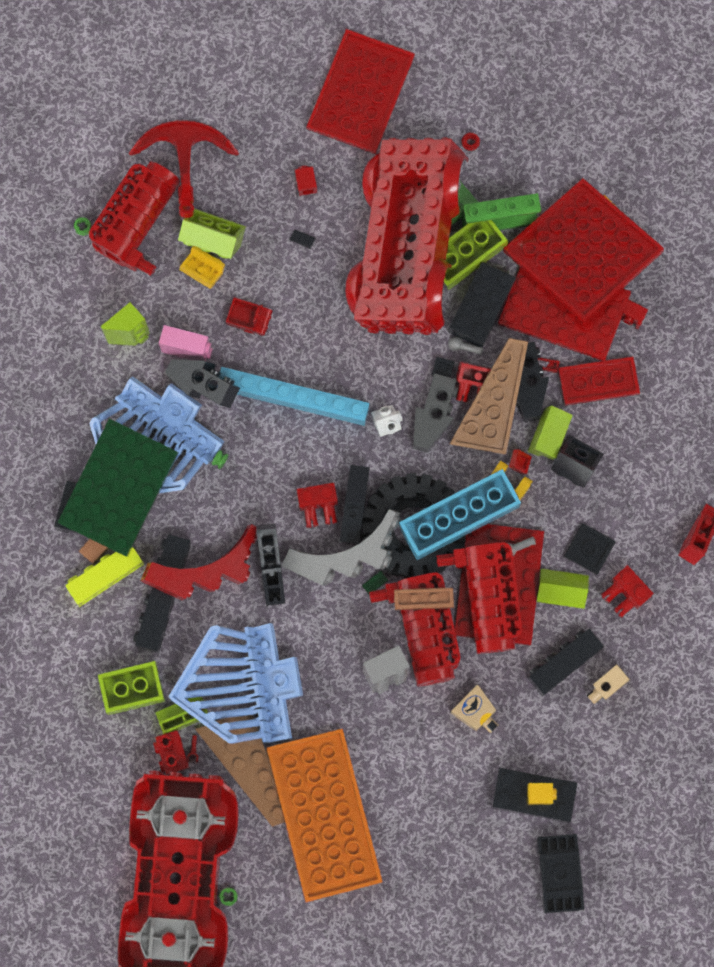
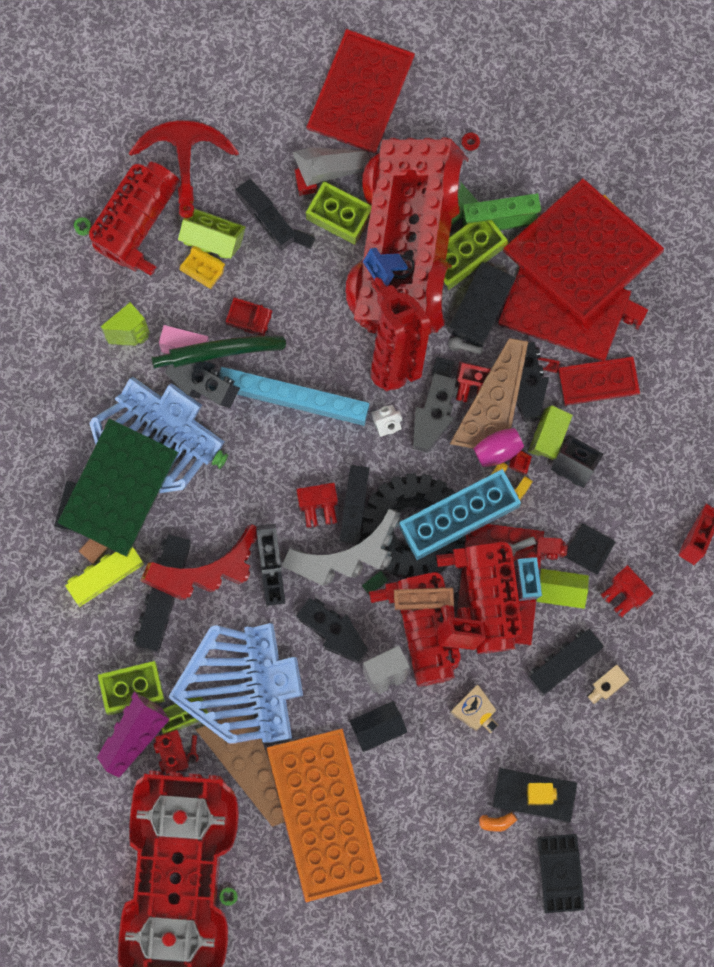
none -> magenta wedge [97,692,170,778]
none -> dark green animal [151,335,286,369]
none -> black brick [235,179,296,251]
none -> light grey wedge [293,147,370,186]
none -> black brick [296,598,368,664]
none -> lime brick [306,181,371,245]
none -> black piece [349,701,408,752]
none -> blue piece [363,248,415,287]
none -> red piece [370,277,431,391]
none -> red brick [437,605,486,650]
none -> dark pink piece [474,428,524,468]
none -> orange arm [479,812,518,832]
none -> medium azure brick [514,557,542,601]
none -> red brick [536,537,567,560]

